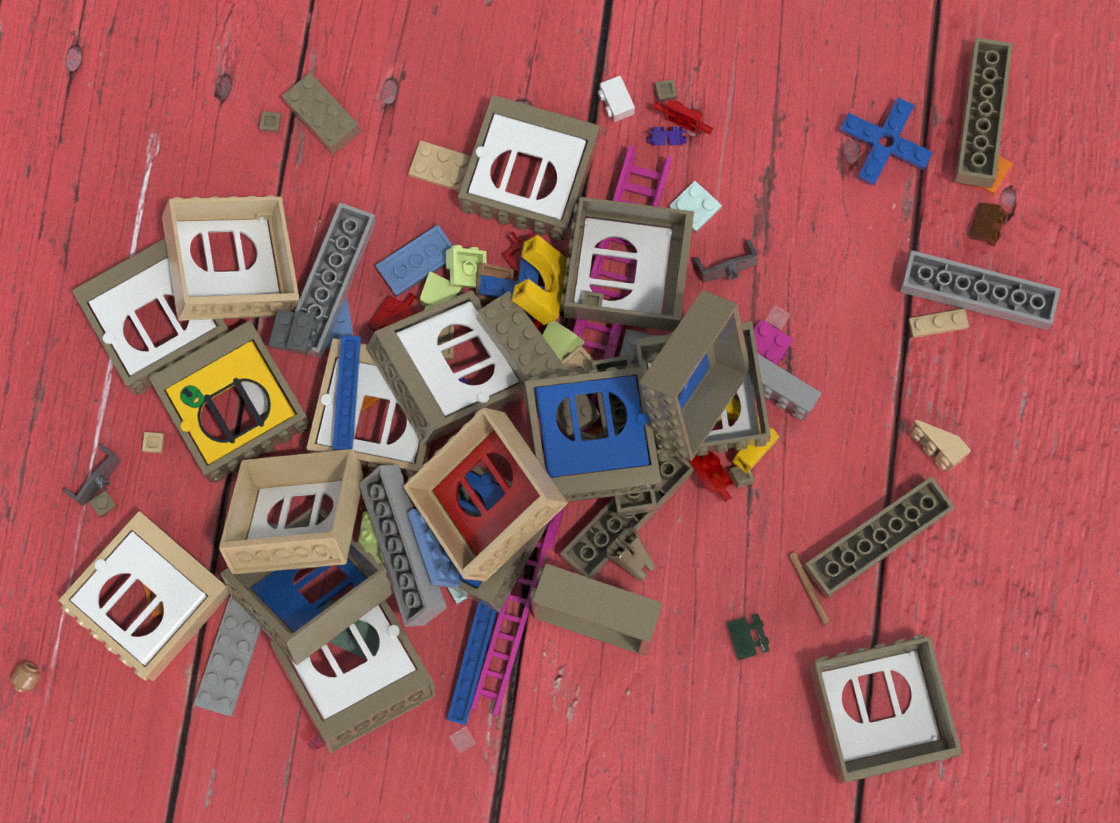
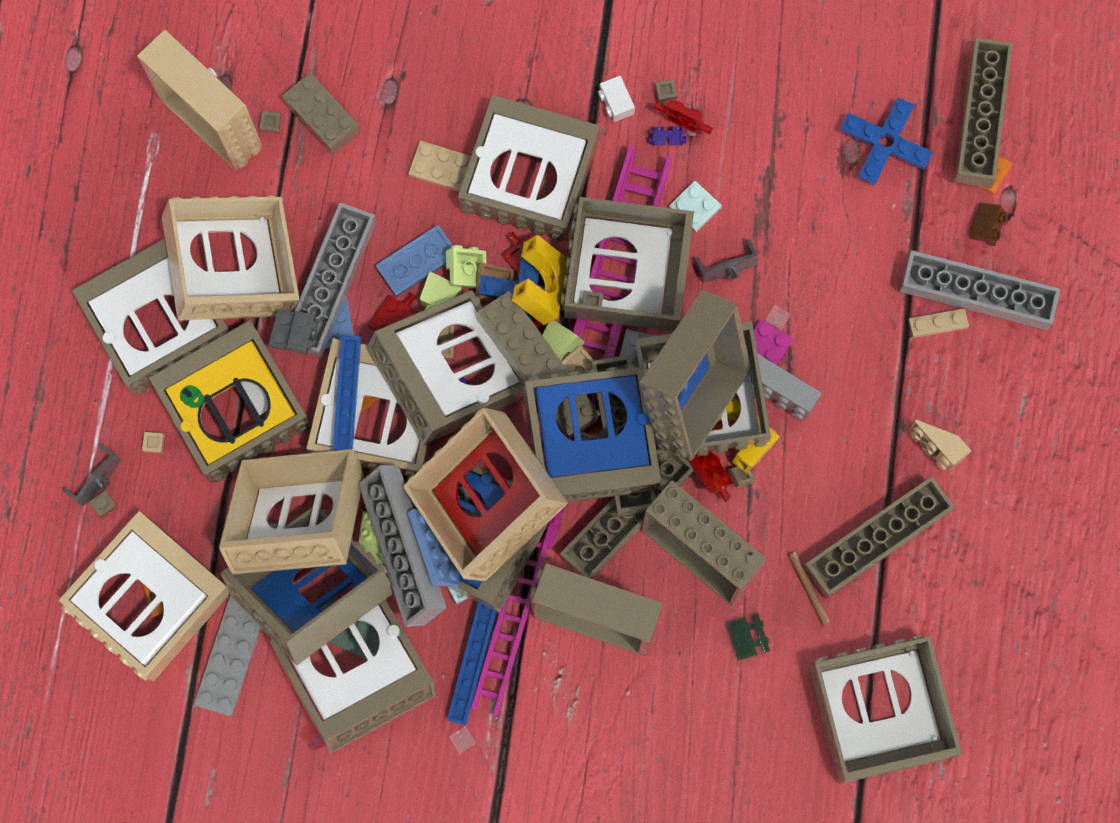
medium nougat head [10,662,40,693] -> none
dark tan piece [606,528,655,581] -> none
none -> tan door [137,30,262,171]
none -> dark tan door [642,480,767,607]

